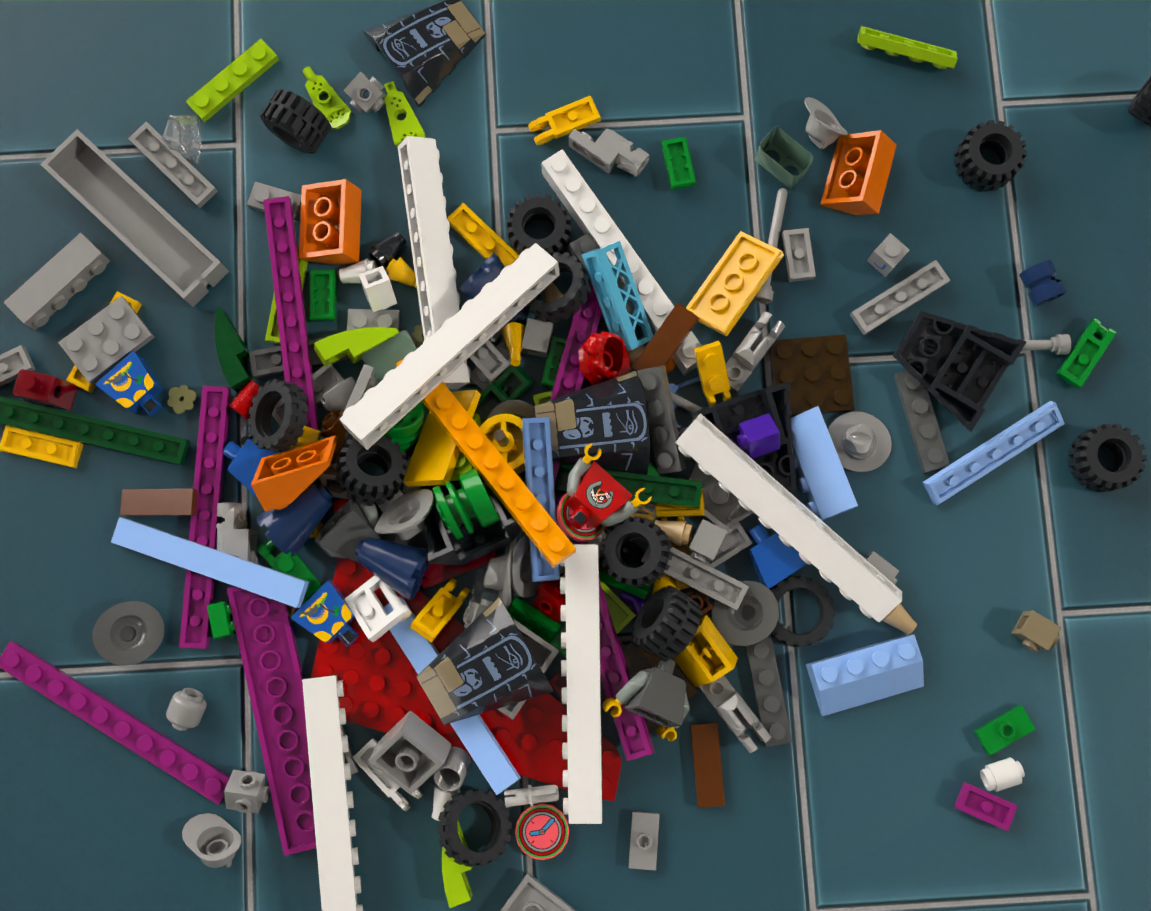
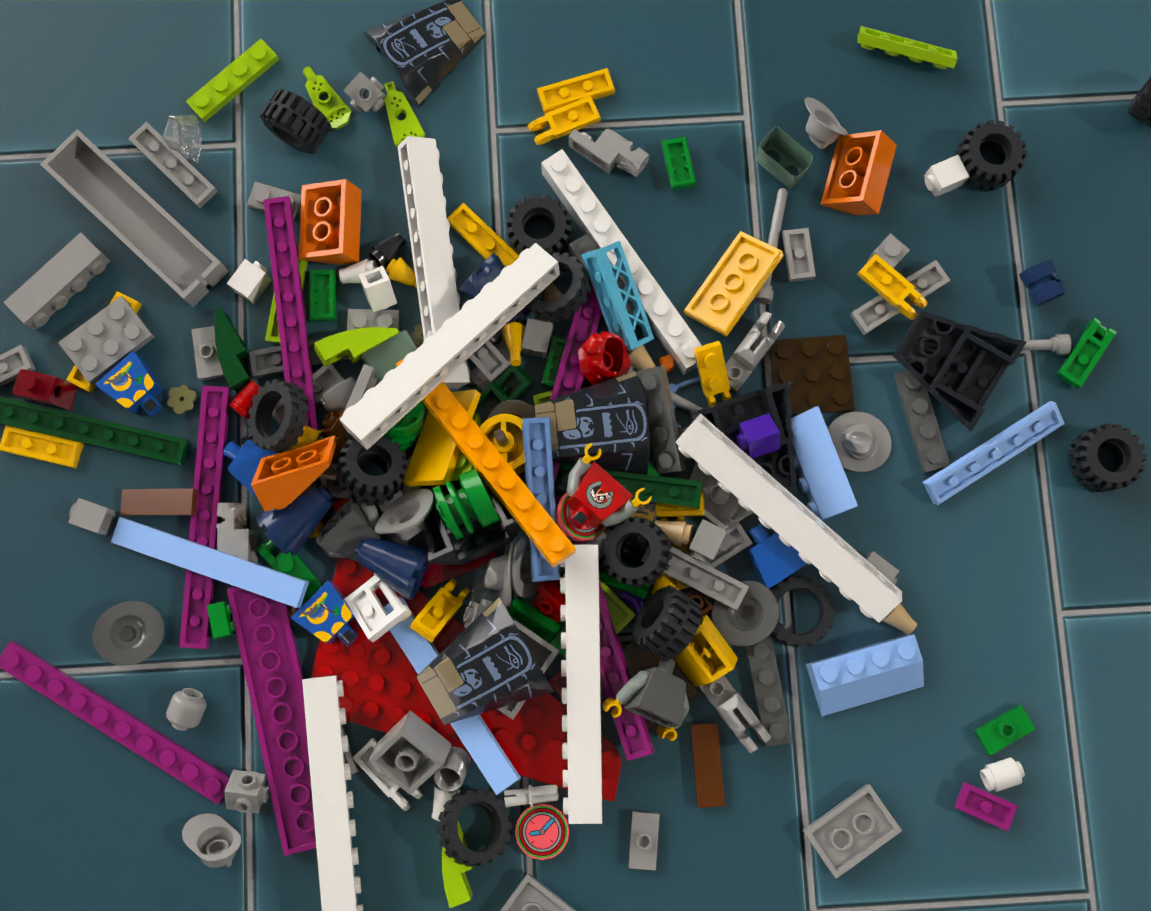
reddish brown tile [632,302,700,371] -> none
dark tan brick [1011,610,1061,652] -> none
none -> light grey brick [68,498,117,536]
none -> light grey plate [191,326,225,381]
none -> white brick [227,259,272,304]
none -> yellow tile [537,68,615,115]
none -> light grey plate [802,783,902,879]
none -> yellow hinge [857,254,928,320]
none -> white brick [924,155,970,197]

